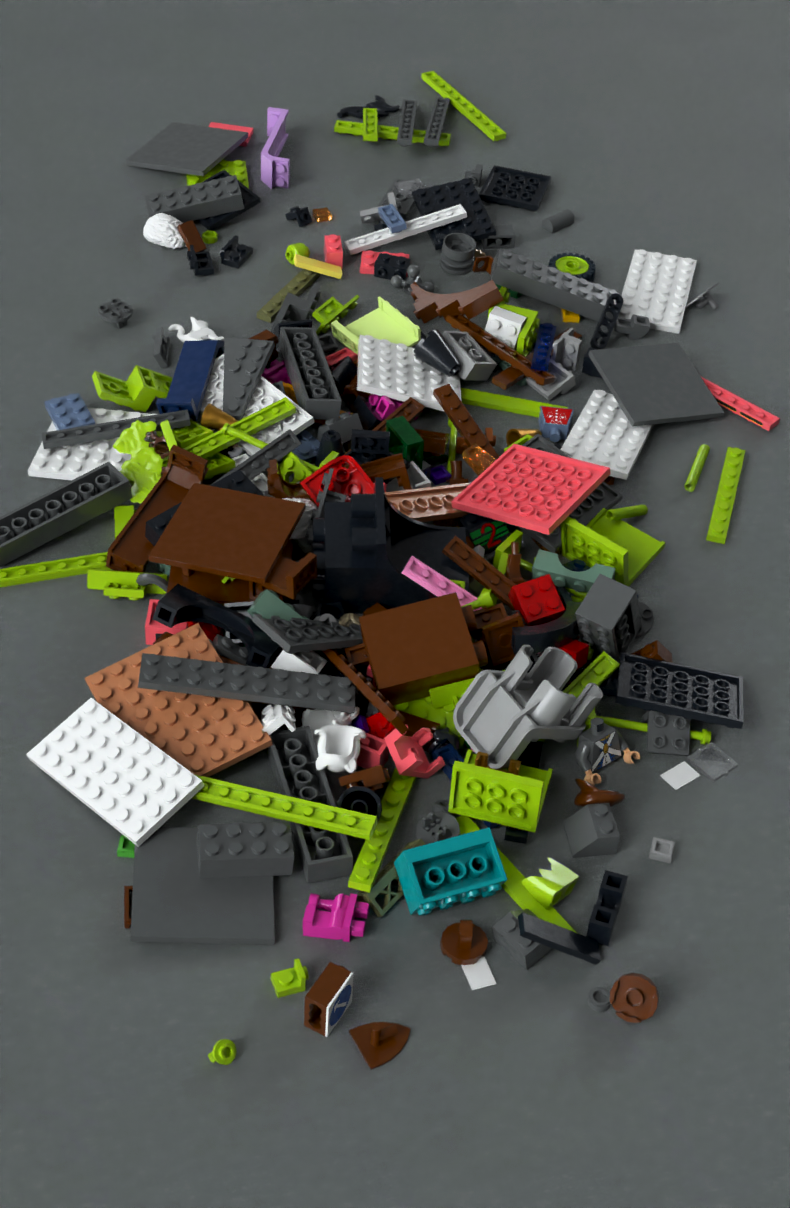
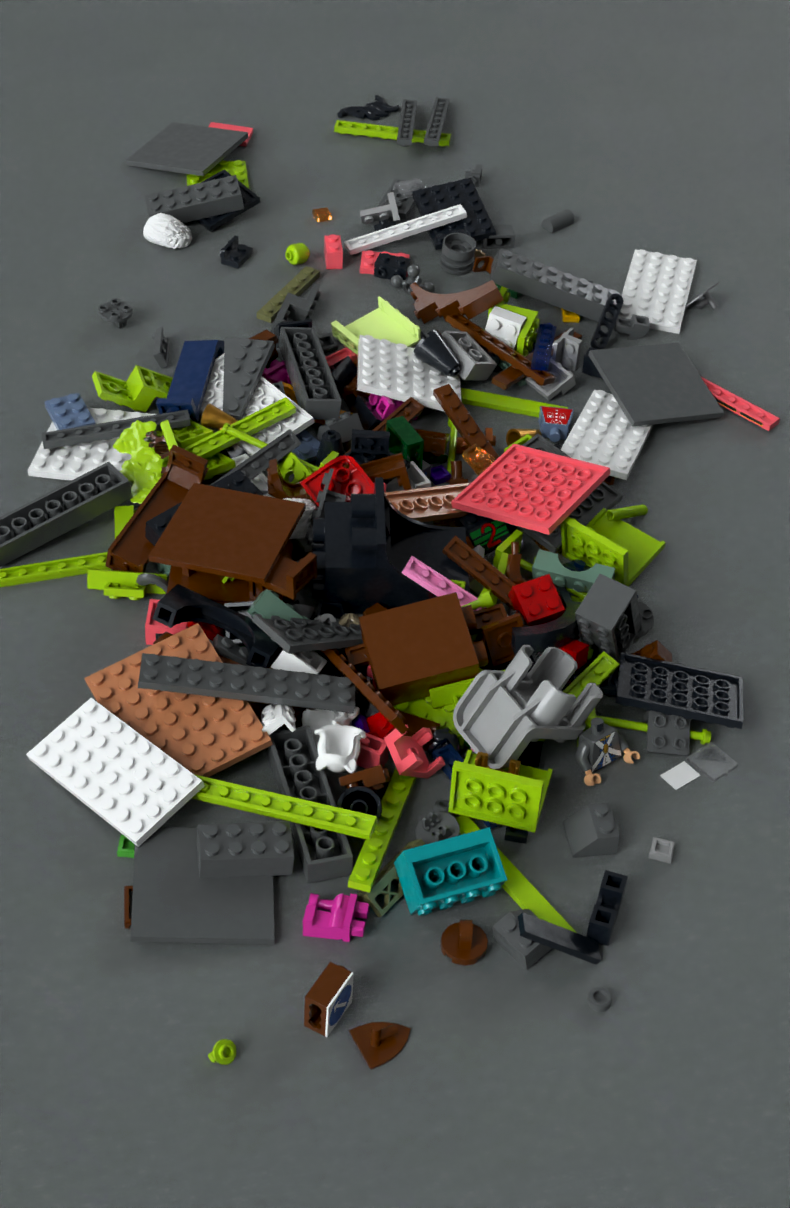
white animal [168,317,225,343] -> none
reddish brown tile [177,220,207,252] -> none
black bracket [187,245,214,276] -> none
lime tile [202,230,218,244] -> none
lavender panel [261,107,290,189] -> none
lime bracket [271,958,309,998] -> none
black bracket [285,206,312,227] -> none
light yellow tile [294,254,343,279] -> none
lime bracket [312,295,360,336] -> none
lime tile [363,108,378,141] -> none
sand blue plate [378,204,407,233] -> none
lime plate [421,71,506,141] -> none
white sticker [461,956,497,990] -> none
black plate [479,165,552,211] -> none
lime piece [522,857,579,910] -> none
wheel [548,253,596,282] -> none
reddish brown piece [574,779,625,807] -> none
reddish brown tile [610,973,659,1023] -> none
lime piece [684,444,710,492] -> none
lime plate [706,447,746,544] -> none

